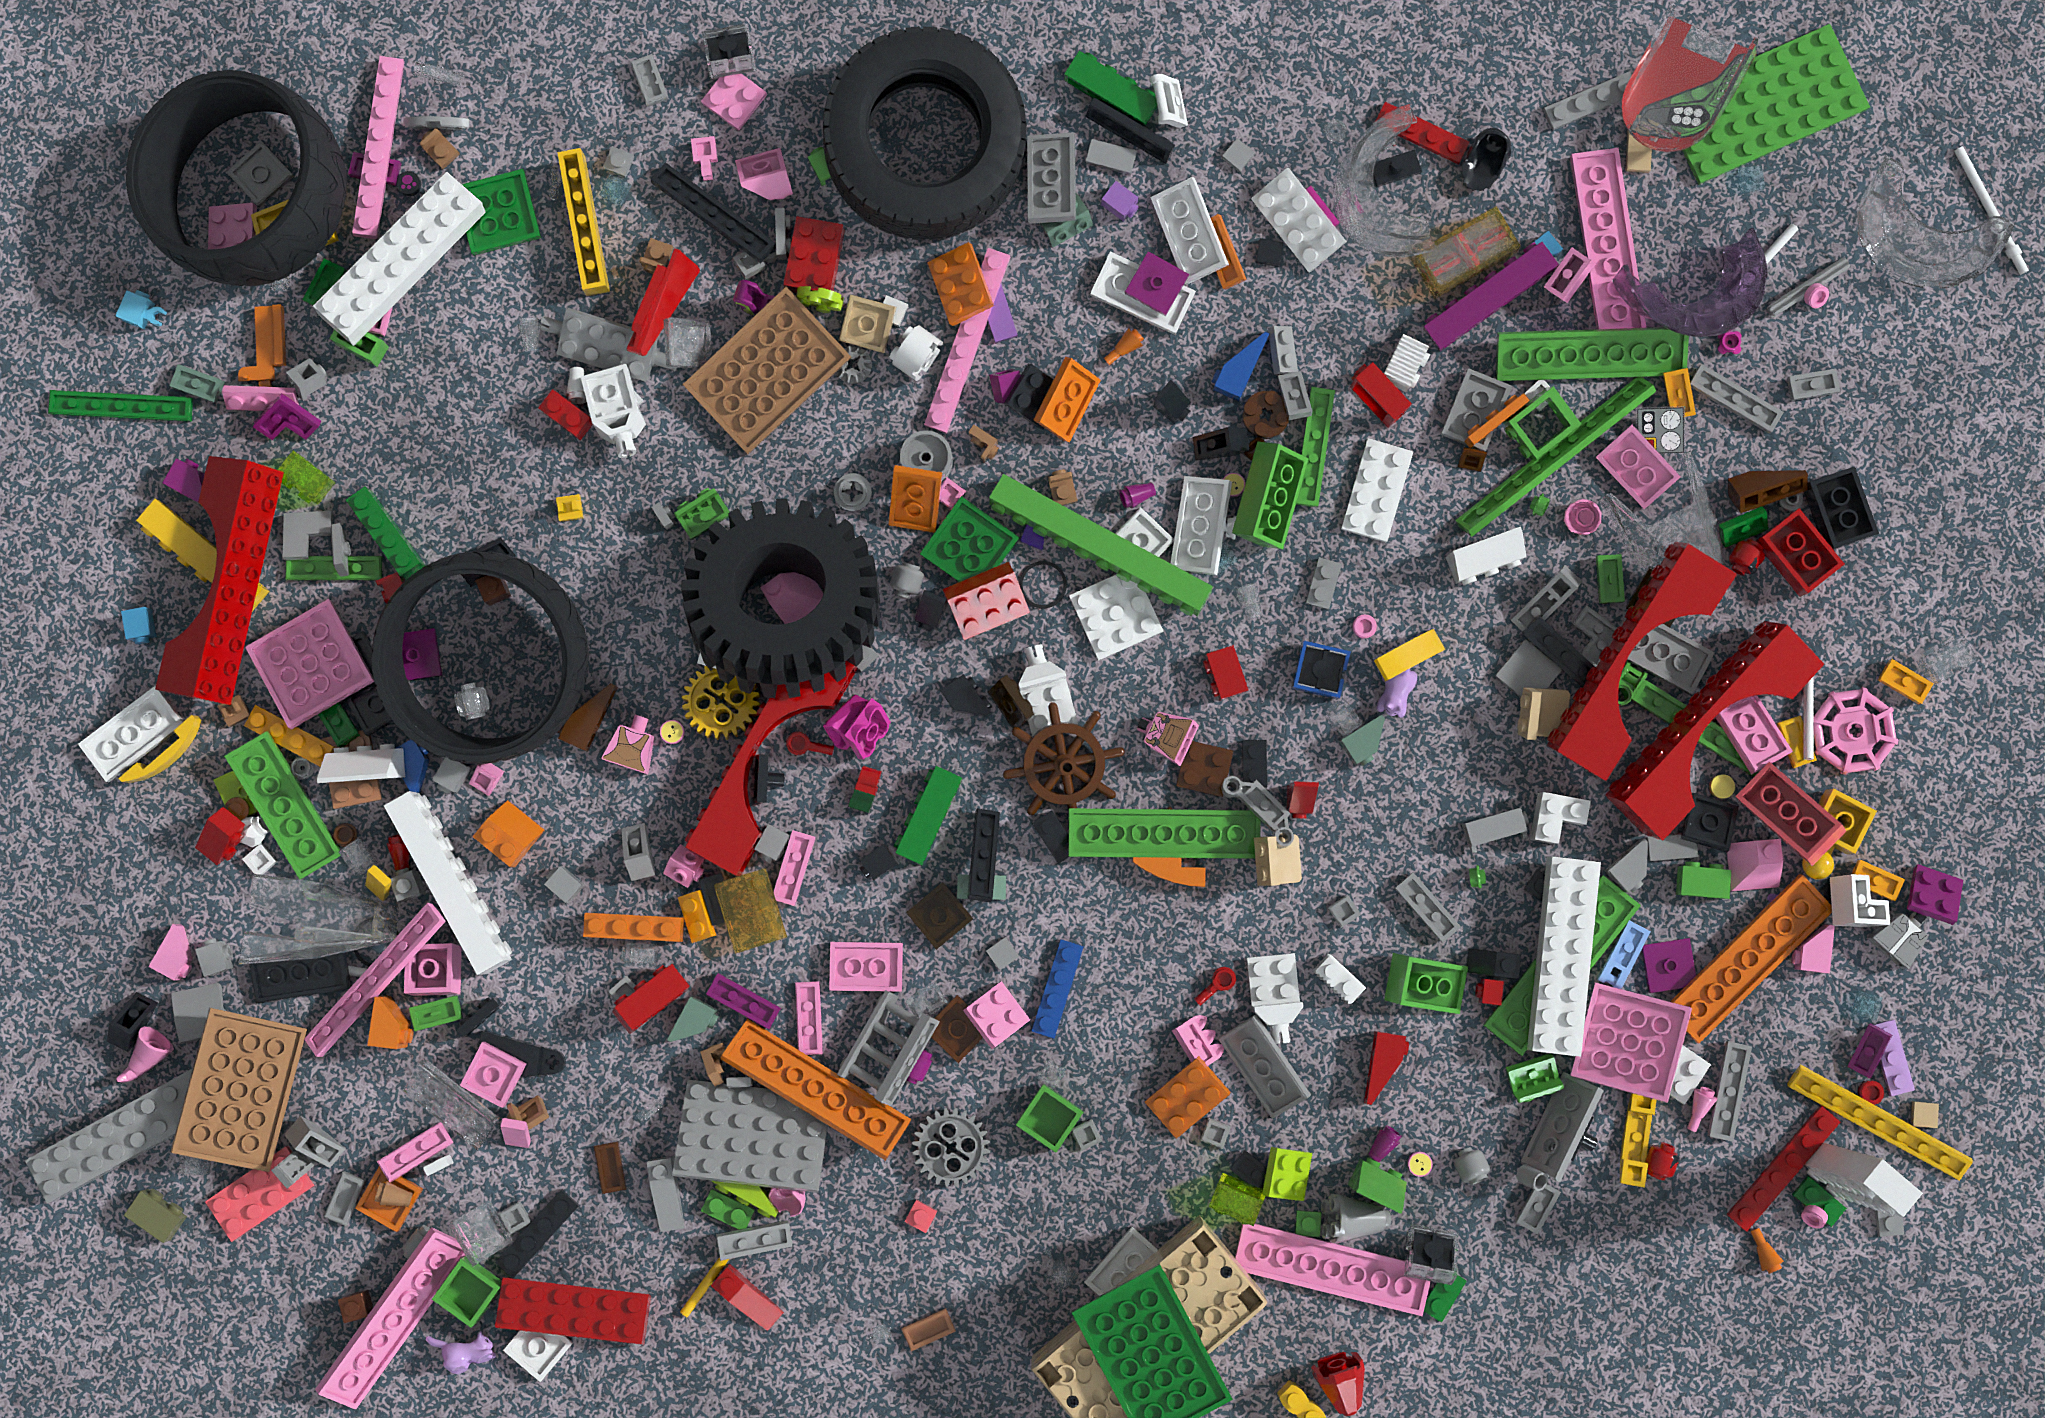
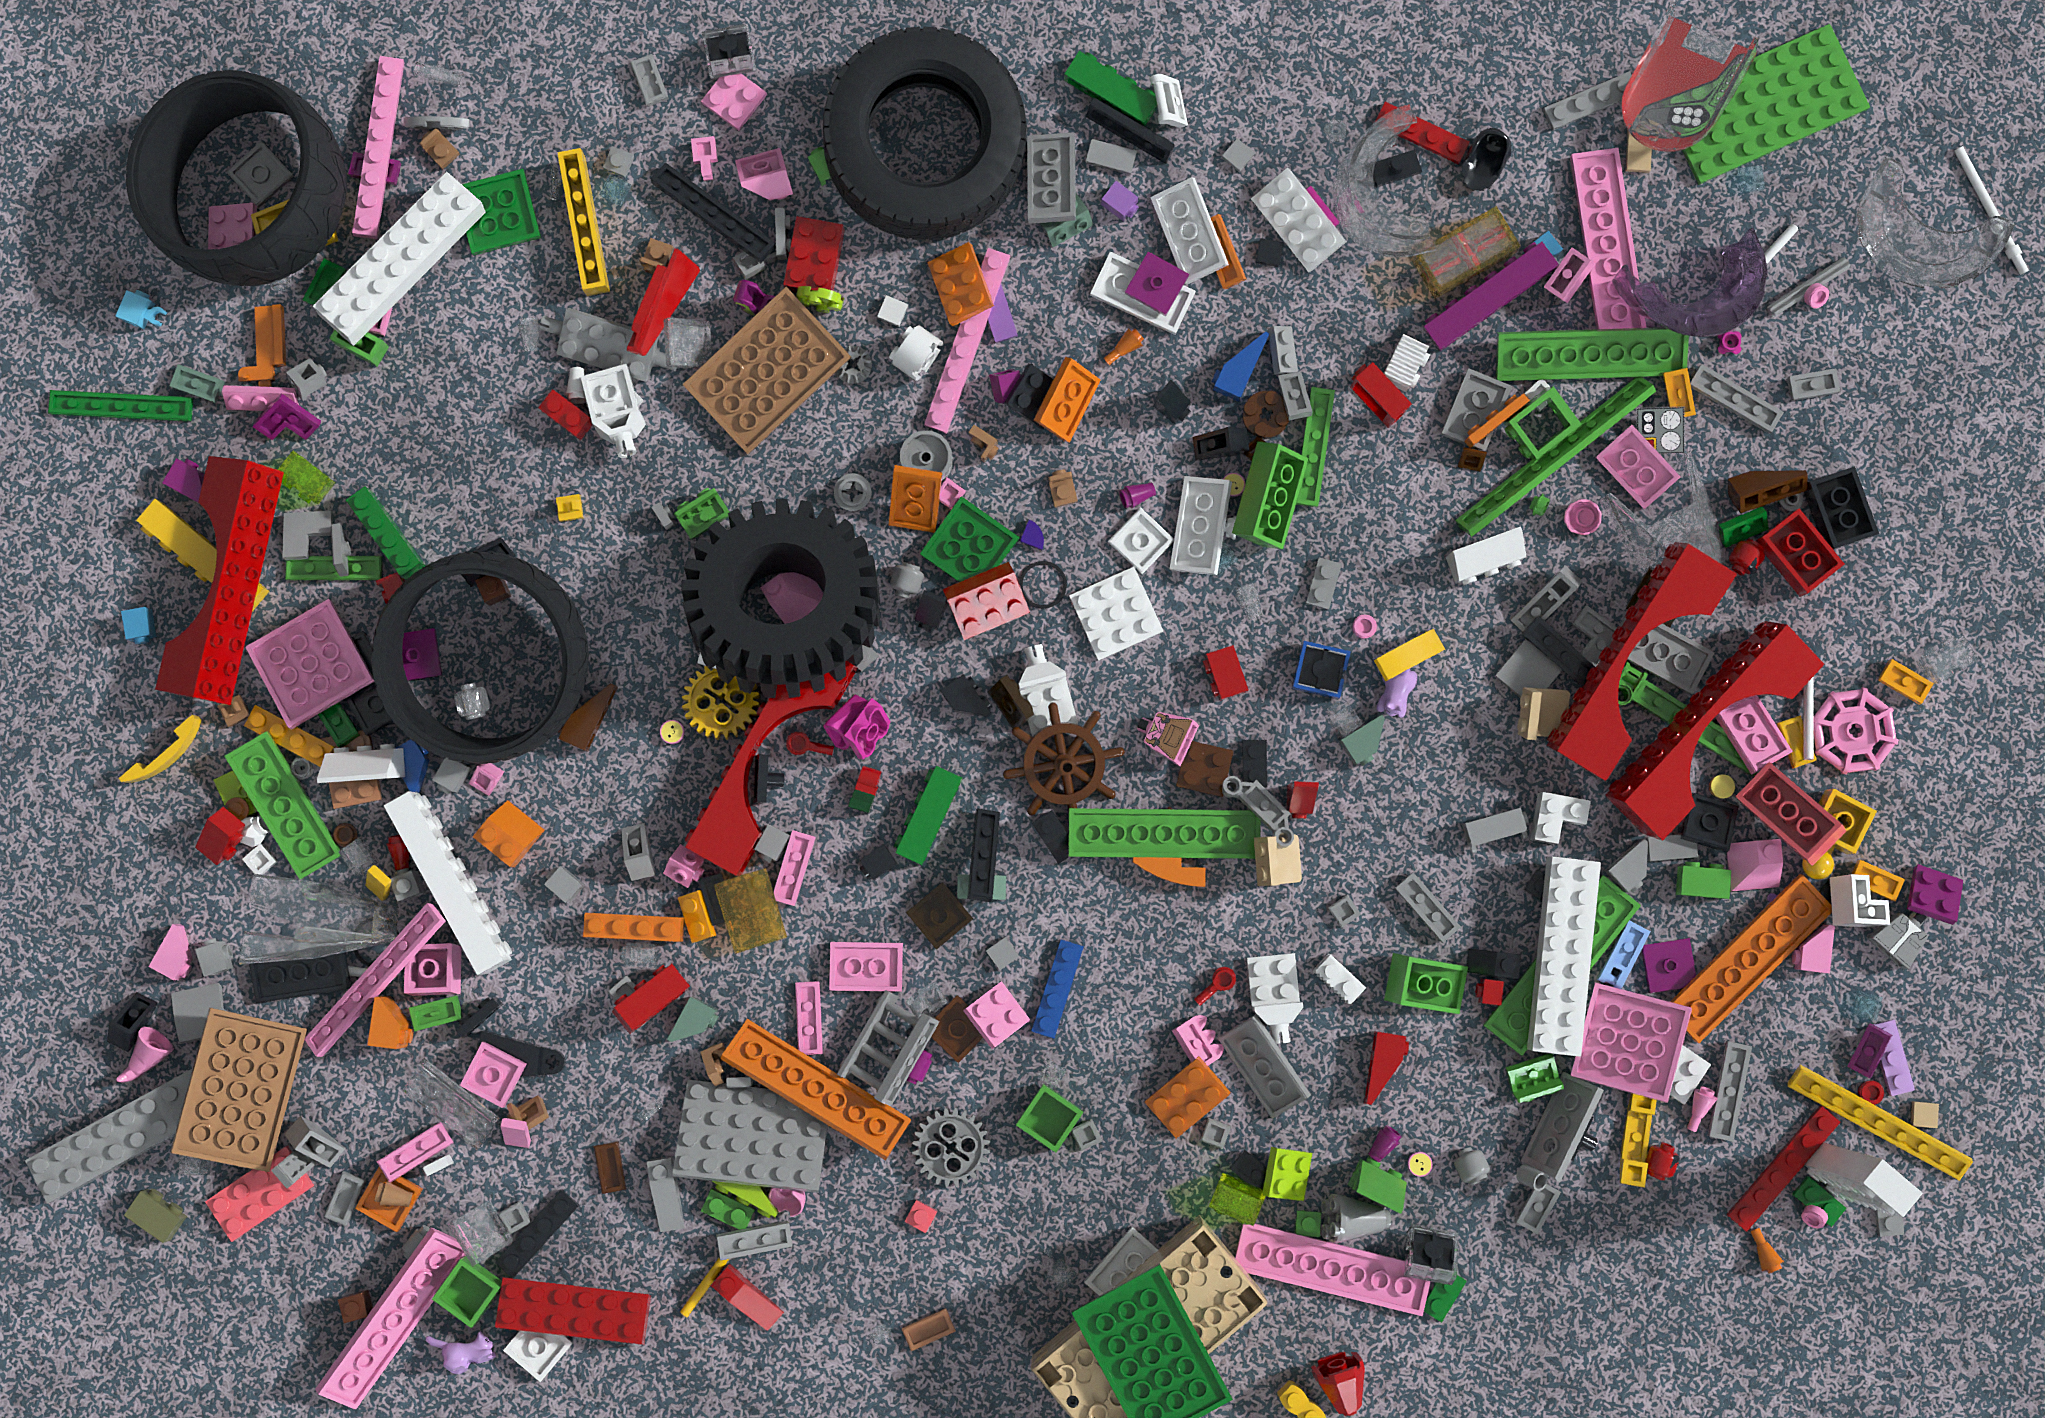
white plate [78,686,184,782] -> none
black tile [396,171,422,196] -> none
torso [602,715,654,774] -> none
magenta plate [706,973,781,1029] -> none
tan tile [839,295,897,353] -> none
bright green brick [989,474,1213,617] -> none
white plate [1341,438,1413,543] -> none
bright green plate [1469,865,1486,889] -> none
bright green plate [1596,554,1625,604] -> none

